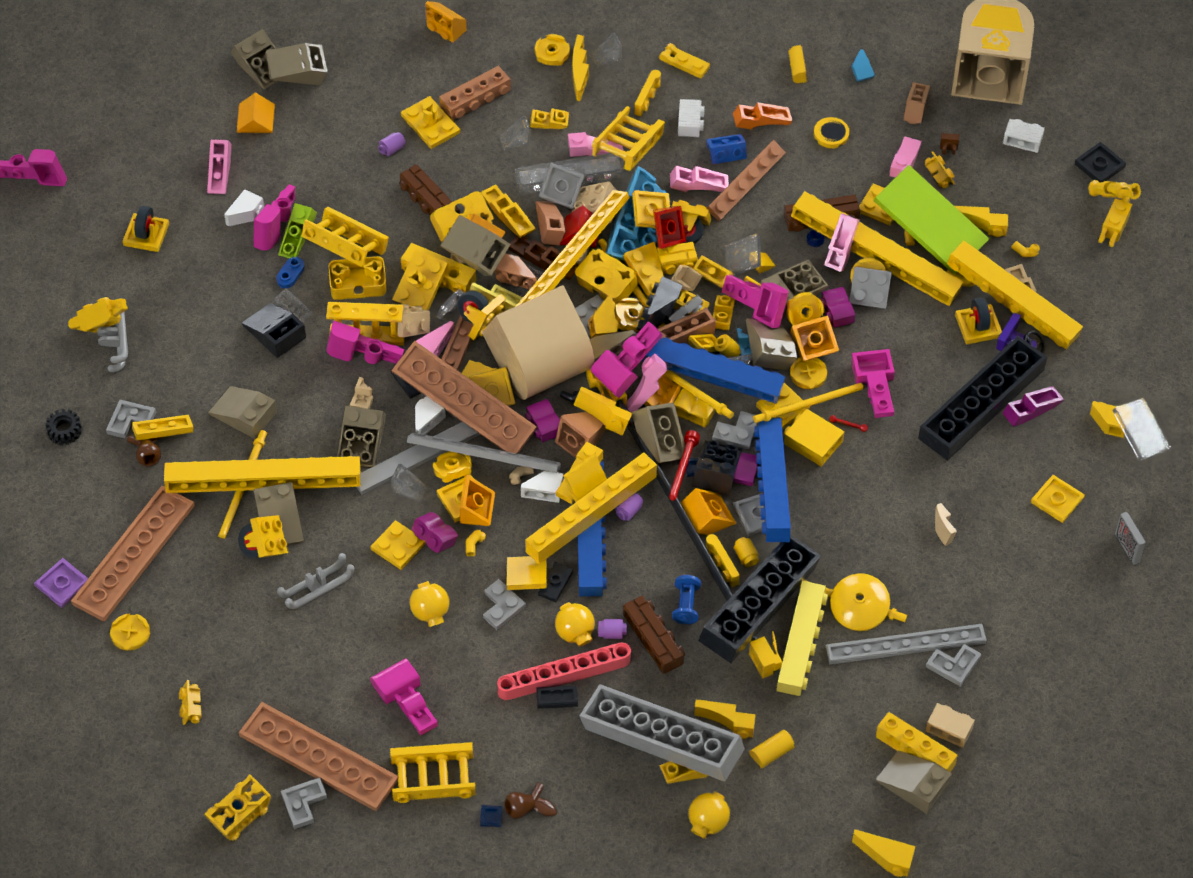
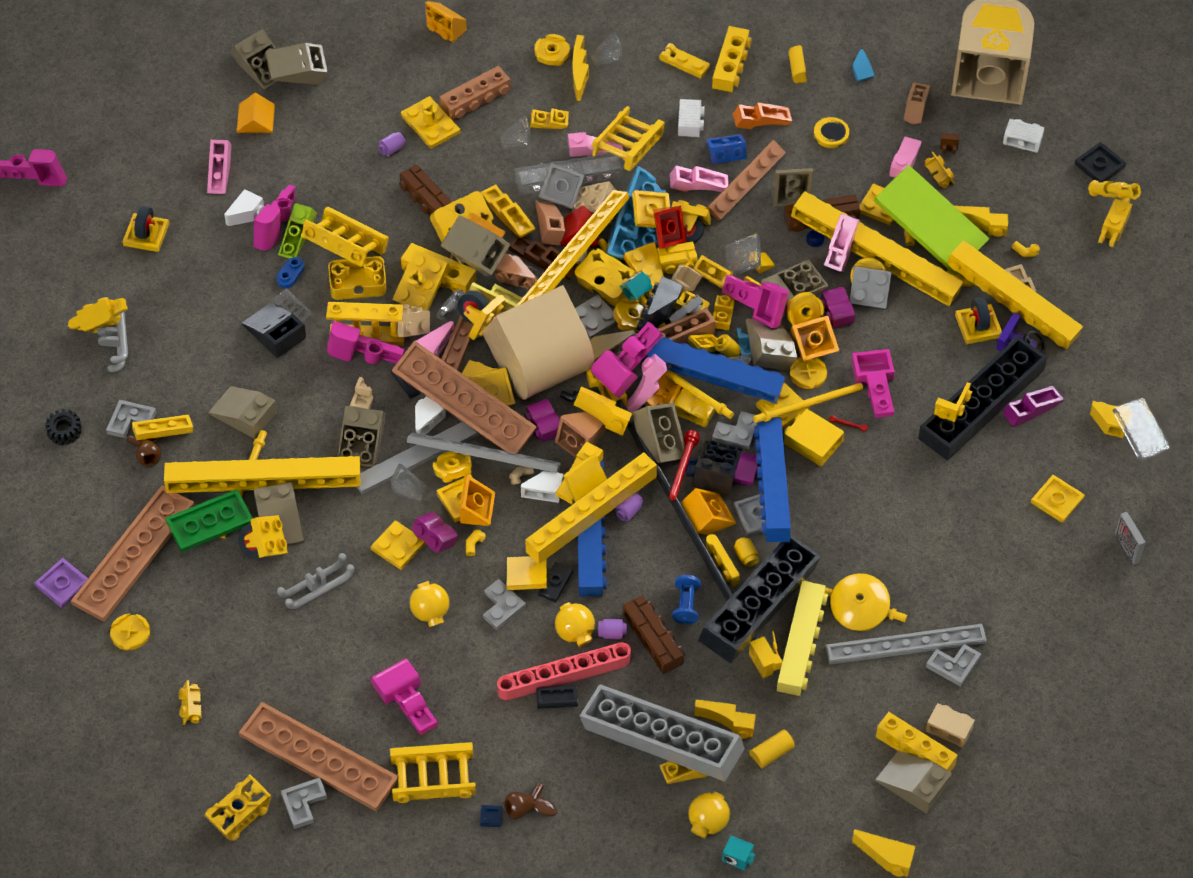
yellow slope [588,296,619,338] -> none
yellow plate [634,70,661,117] -> none
tan slope [935,503,957,546] -> none
none -> green plate [165,489,253,553]
none -> teal brick [619,272,653,301]
none -> yellow brick [712,26,752,93]
none -> teal brick [722,836,756,871]
none -> dark tan slope [771,168,813,207]
none -> yellow bracket [934,382,972,422]

